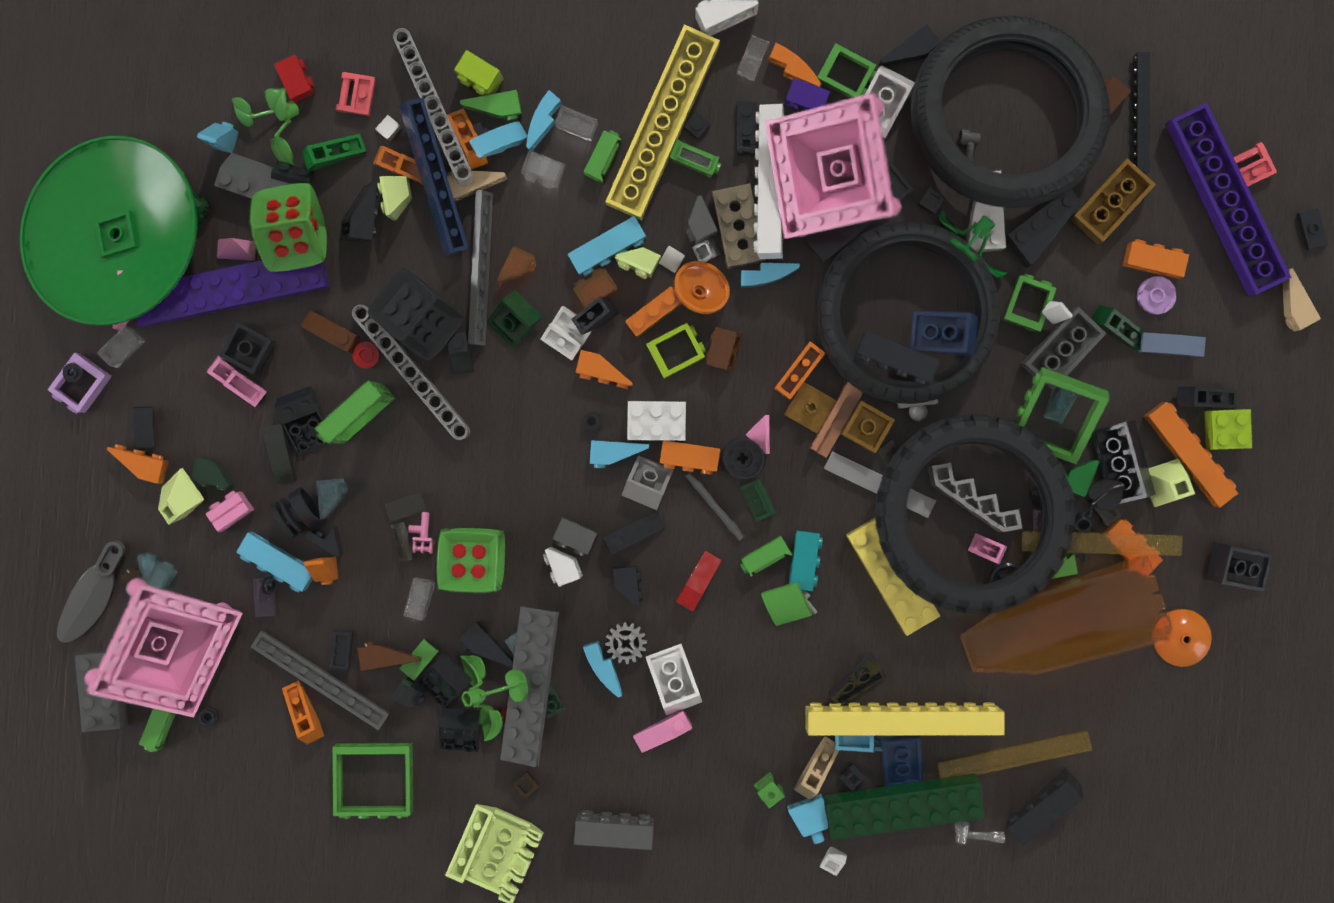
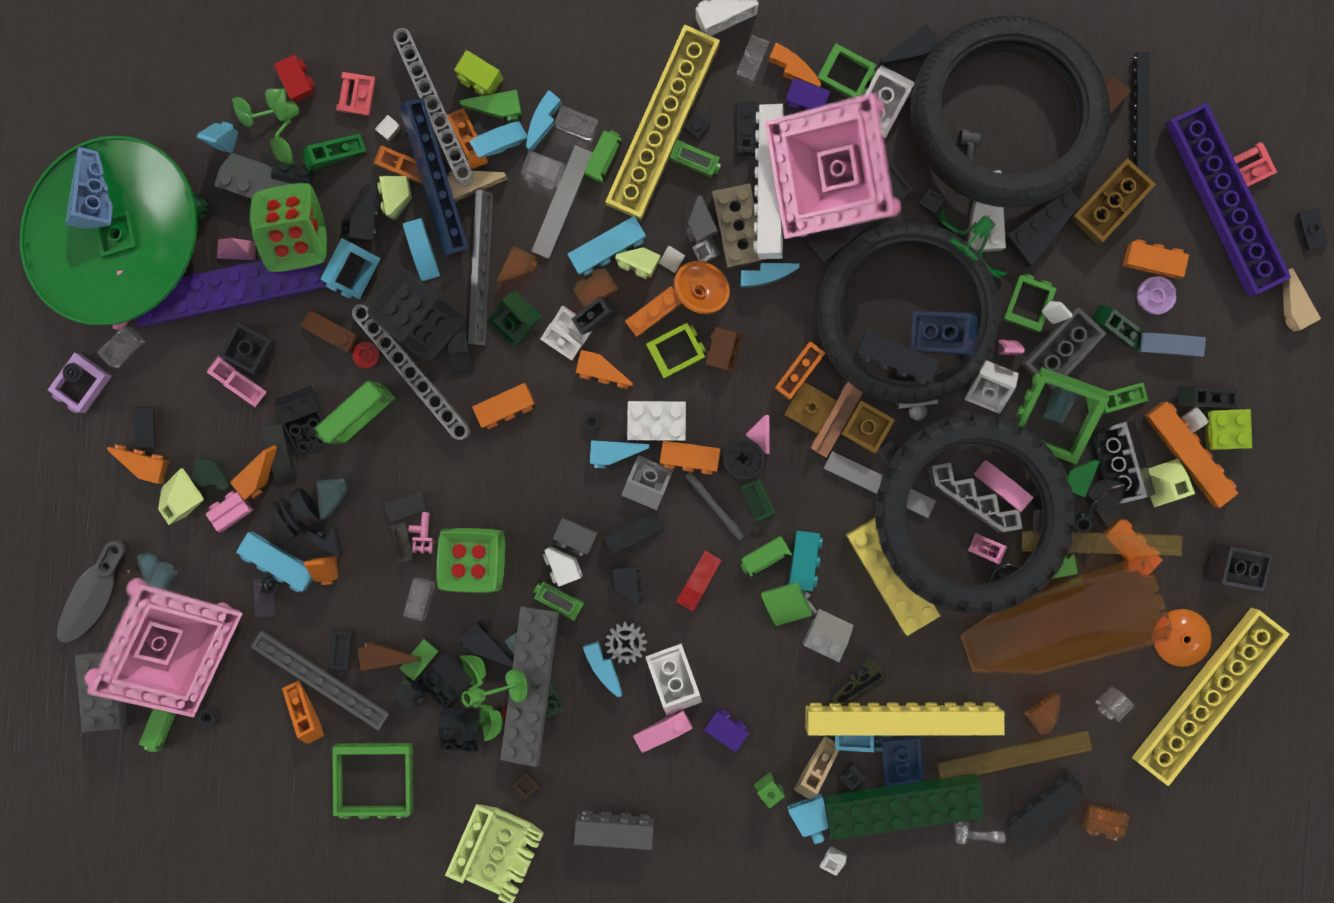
none -> medium blue wedge [65,147,113,229]
none -> orange slope [230,445,277,500]
none -> medium azure window [321,238,380,299]
none -> medium azure slope [403,218,440,281]
none -> orange brick [472,383,536,430]
none -> light grey tile [531,145,593,259]
none -> bright green window [533,581,585,621]
none -> dark purple brick [704,709,749,752]
none -> light grey slope [803,609,854,662]
none -> white slope [964,360,1019,414]
none -> bright pink slope [973,460,1034,512]
none -> bright pink slope [997,339,1024,355]
none -> clear orange slope [1024,691,1061,735]
none -> clear orange brick [1082,804,1129,840]
none -> bright green slope [1086,382,1148,414]
none -> clear brick [1095,686,1135,722]
none -> light yellow brick [1132,608,1290,786]
none -> white slope [1180,407,1209,433]

